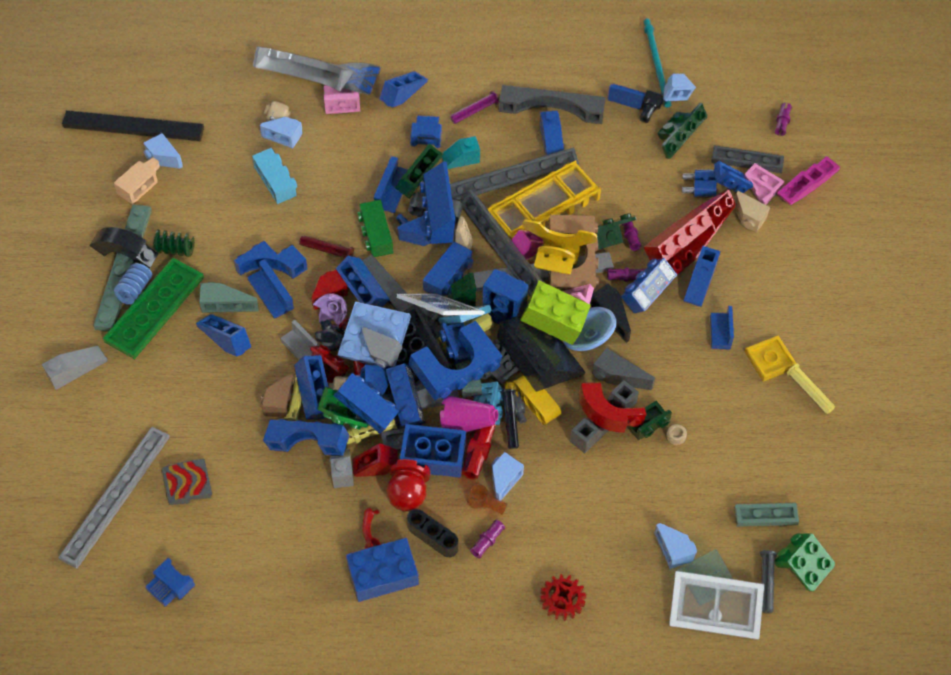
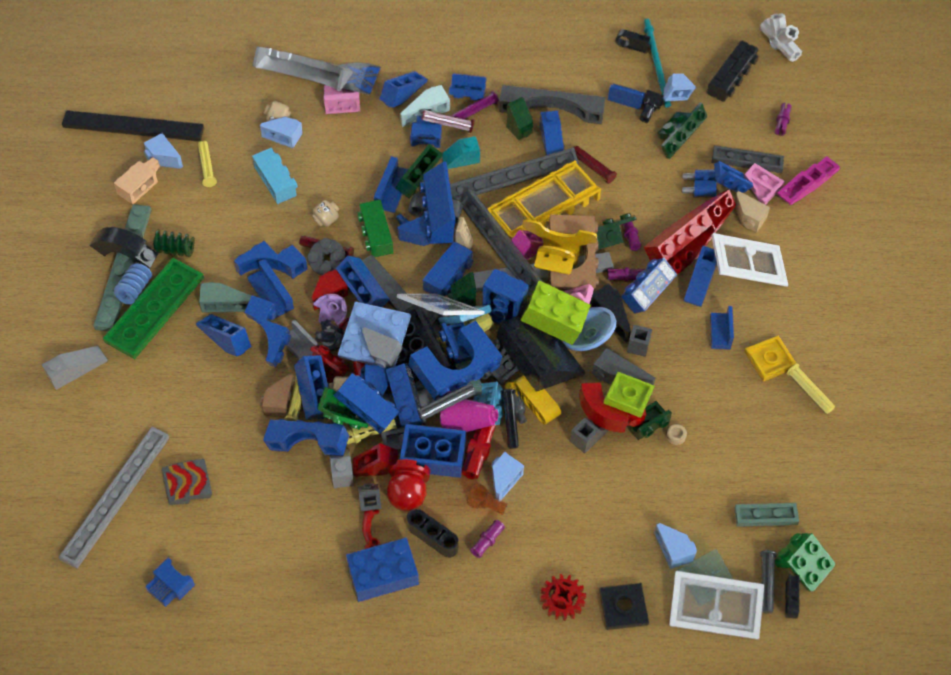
none -> light yellow axle [198,141,217,187]
none -> blue arch [244,295,291,368]
none -> dark grey plate [307,238,346,276]
none -> tan head [312,200,339,227]
none -> dark grey brick [358,483,381,511]
none -> light aqua slope [401,85,450,127]
none -> dark grey axle [417,383,476,422]
none -> axle [421,110,474,133]
none -> blue bracket [449,73,486,100]
none -> dark green slope [506,97,533,140]
none -> dark red axle [574,146,617,184]
none -> black piece [599,583,649,630]
none -> lime tile [604,372,655,418]
none -> black piece [615,29,651,54]
none -> dark grey brick [627,325,653,357]
none -> black brick [707,40,759,102]
none -> white door [711,233,788,287]
none -> white piece [760,13,802,62]
none -> black piece [785,574,800,619]

